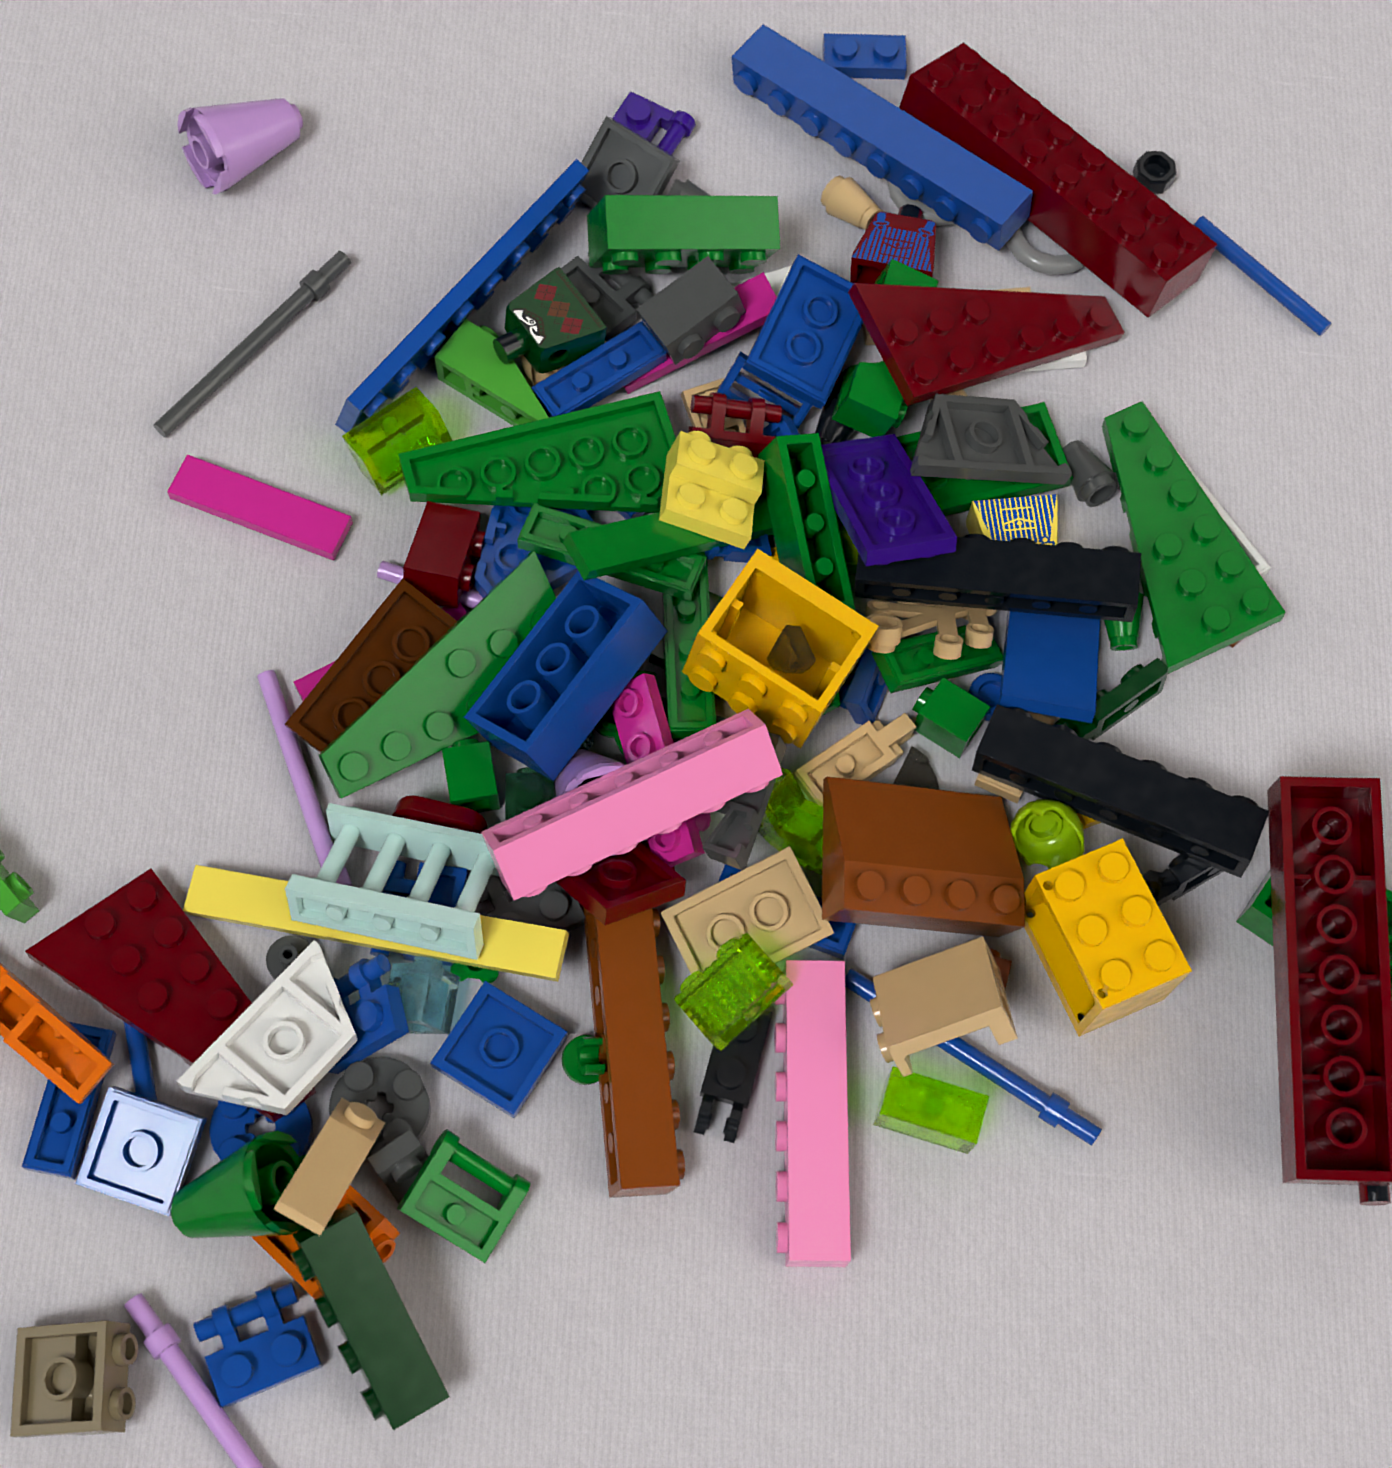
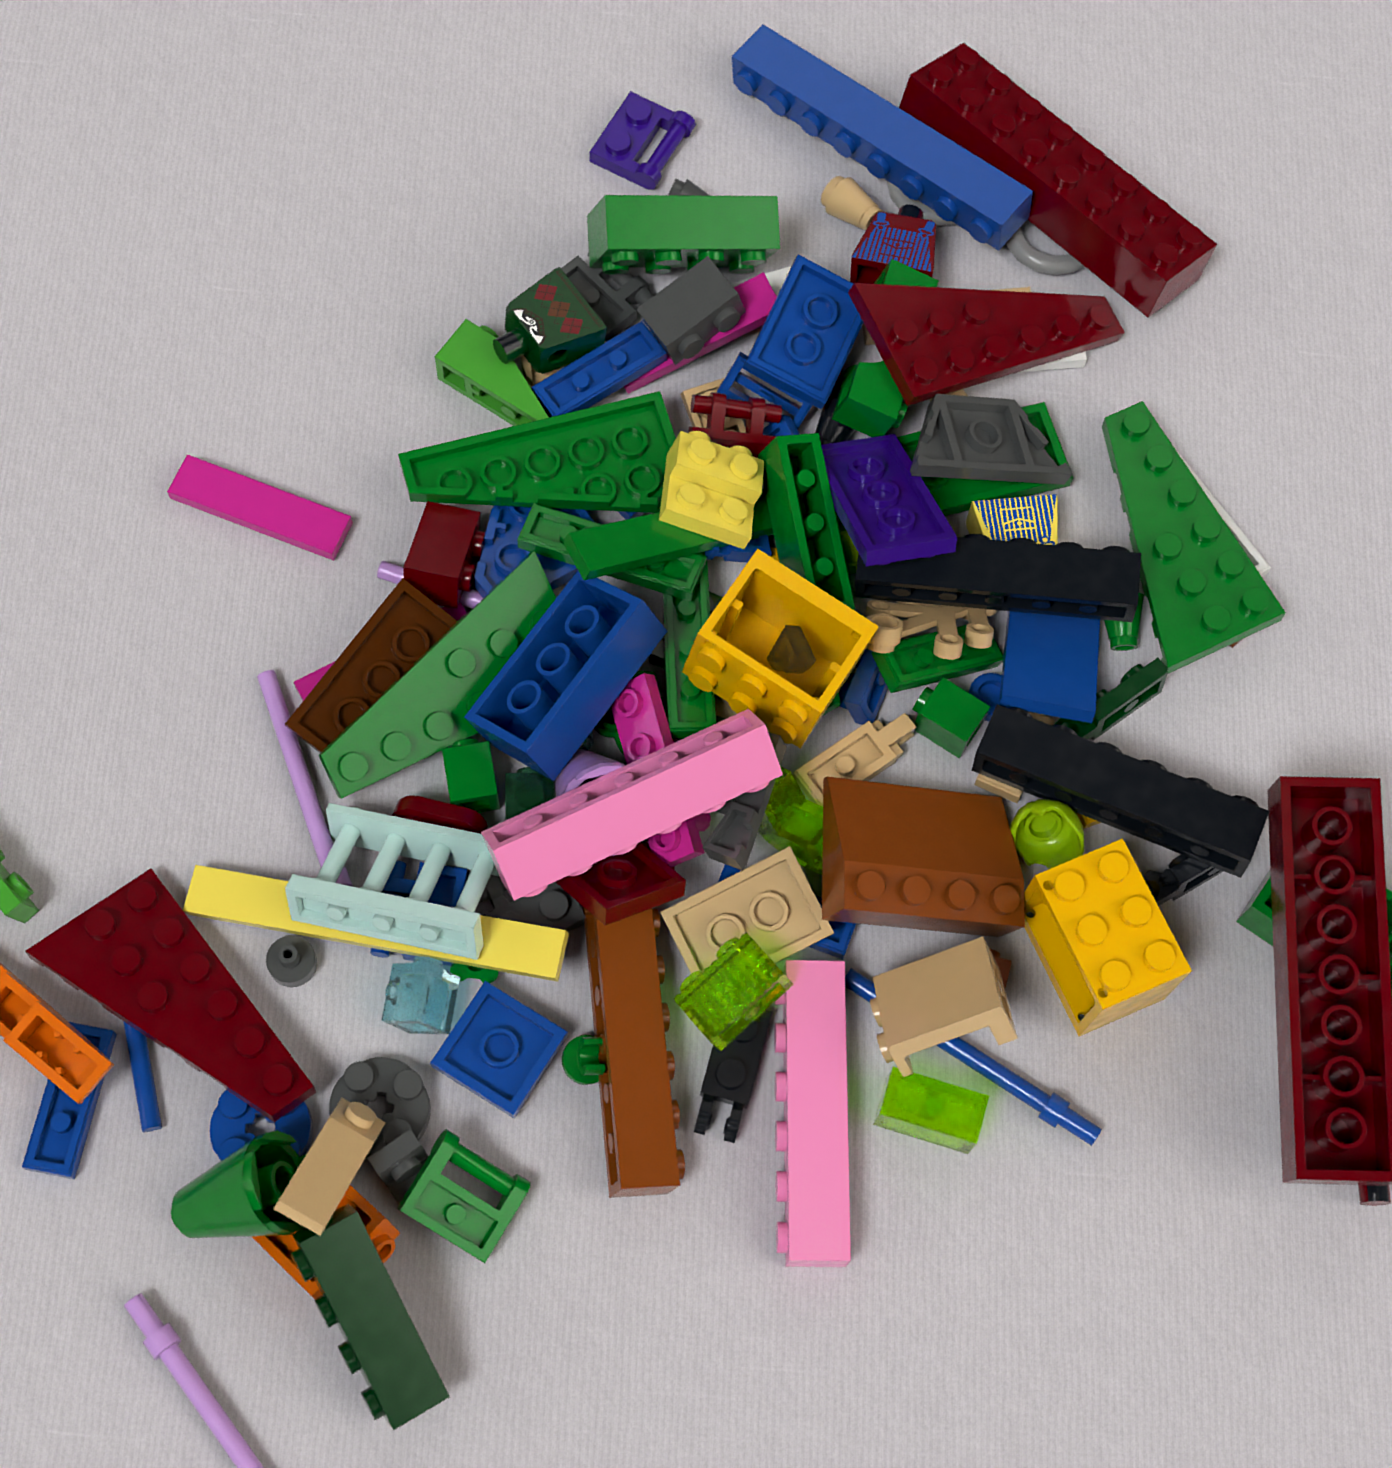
dark tan plate [10,1320,138,1438] -> none
plate [75,1086,207,1217] -> none
dark grey bar [153,251,351,438] -> none
lavender cone [177,98,303,194] -> none
white wing [177,940,358,1115] -> none
blue plate [193,1282,323,1408] -> none
blue plate [328,954,409,1074] -> none
blue plate [335,159,589,435] -> none
clear neon green brick [342,387,453,495] -> none
dark grey plate [578,116,680,209] -> none
blue plate [822,33,907,80] -> none
clear smoke tile [893,746,939,790] -> none
dark grey cone [1063,440,1118,507] -> none
black tile [1133,151,1176,194] -> none
blue bar [1194,216,1332,336] -> none

